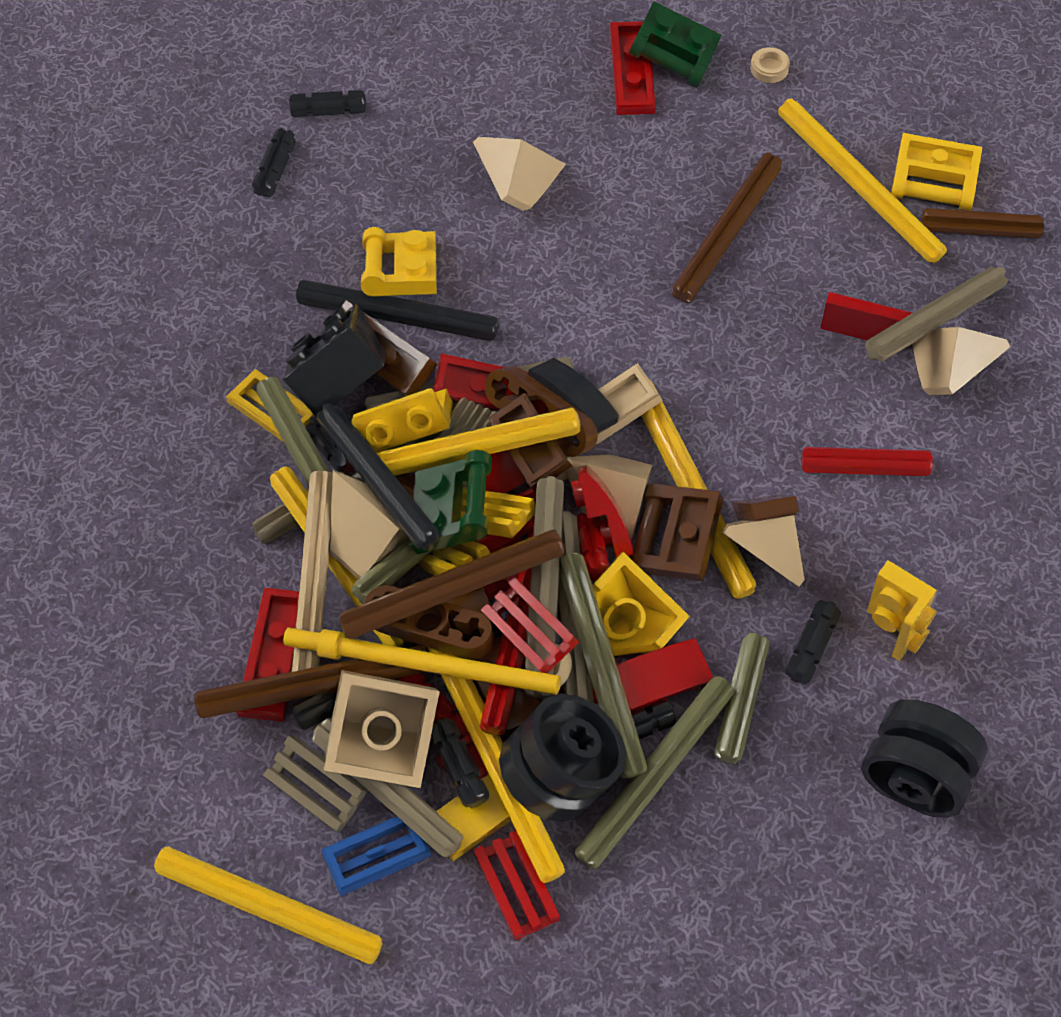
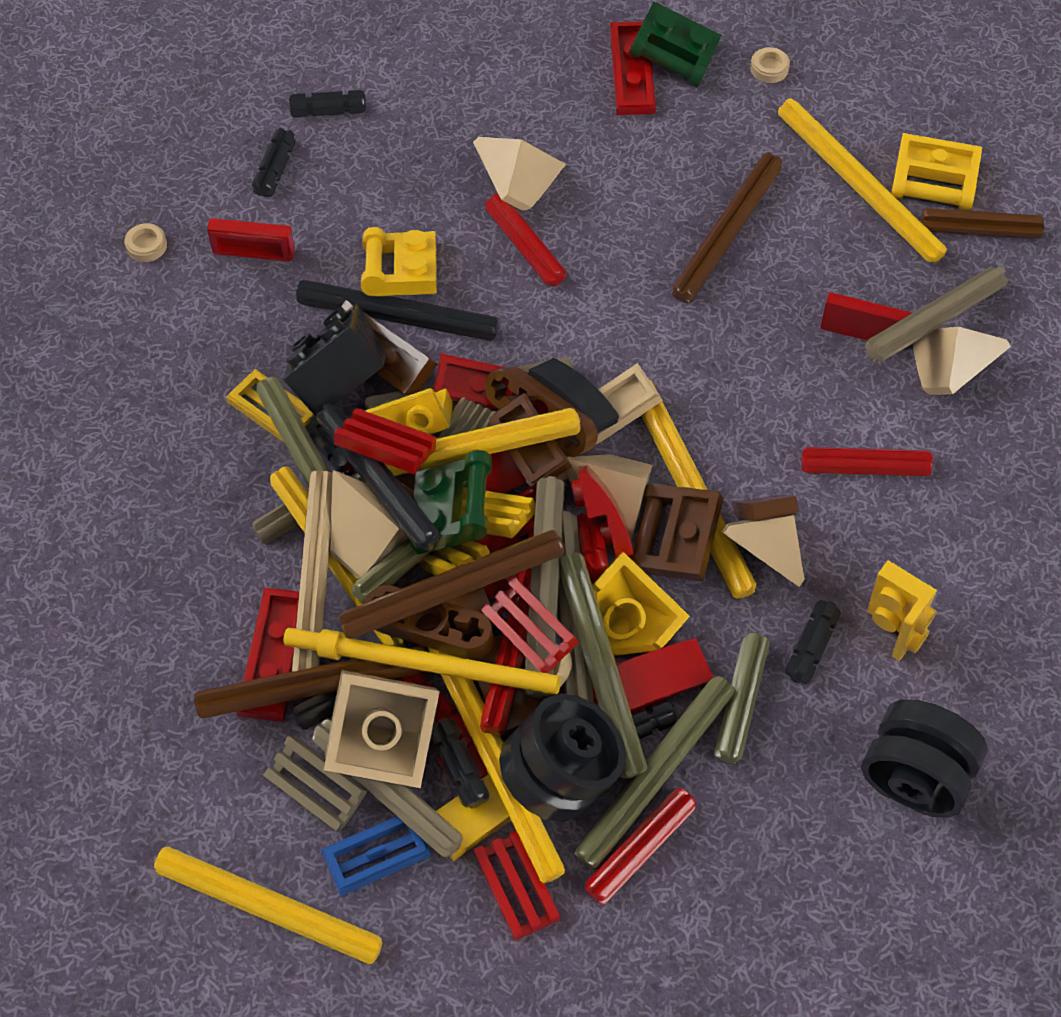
none -> tan tile [124,223,167,262]
none -> red tile [207,218,295,262]
none -> red tile [334,408,436,474]
none -> red axle [485,193,566,287]
none -> red axle [585,788,696,905]

